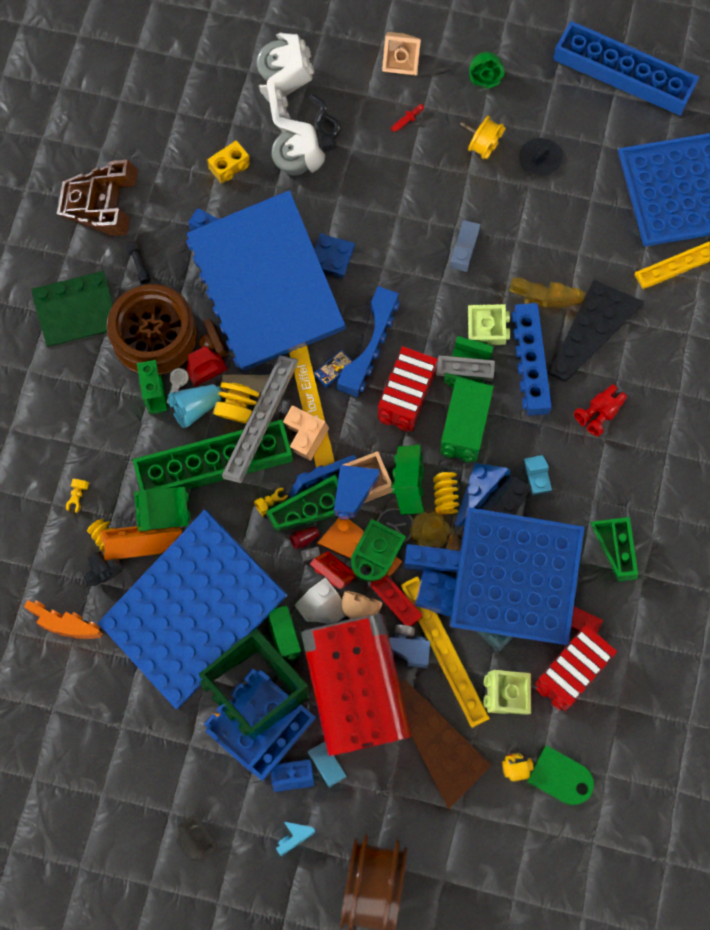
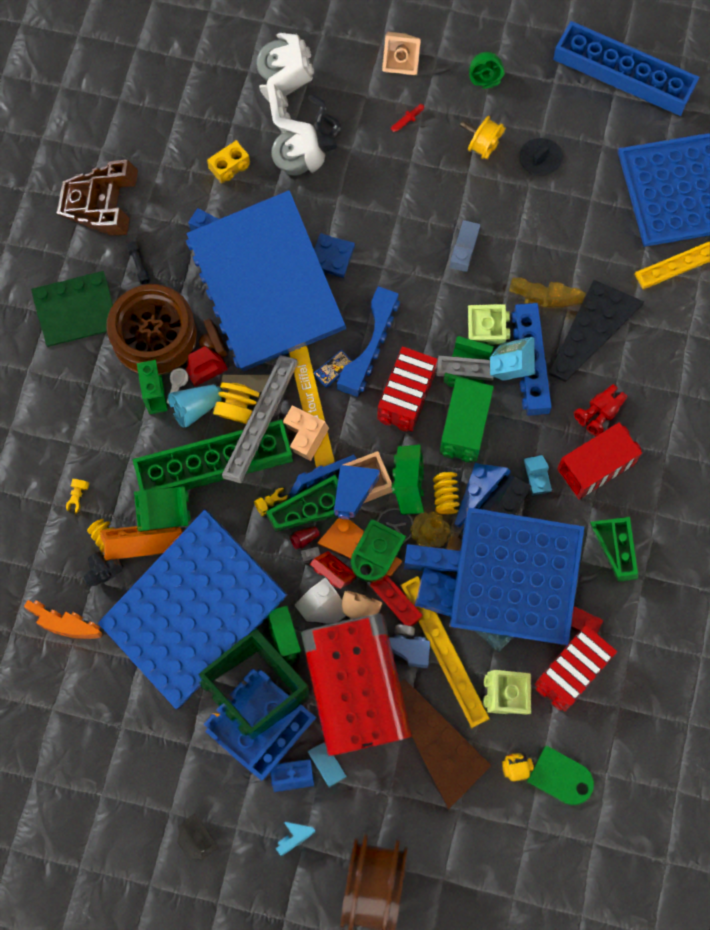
none -> medium azure slope [490,337,535,380]
none -> red brick [557,422,642,500]

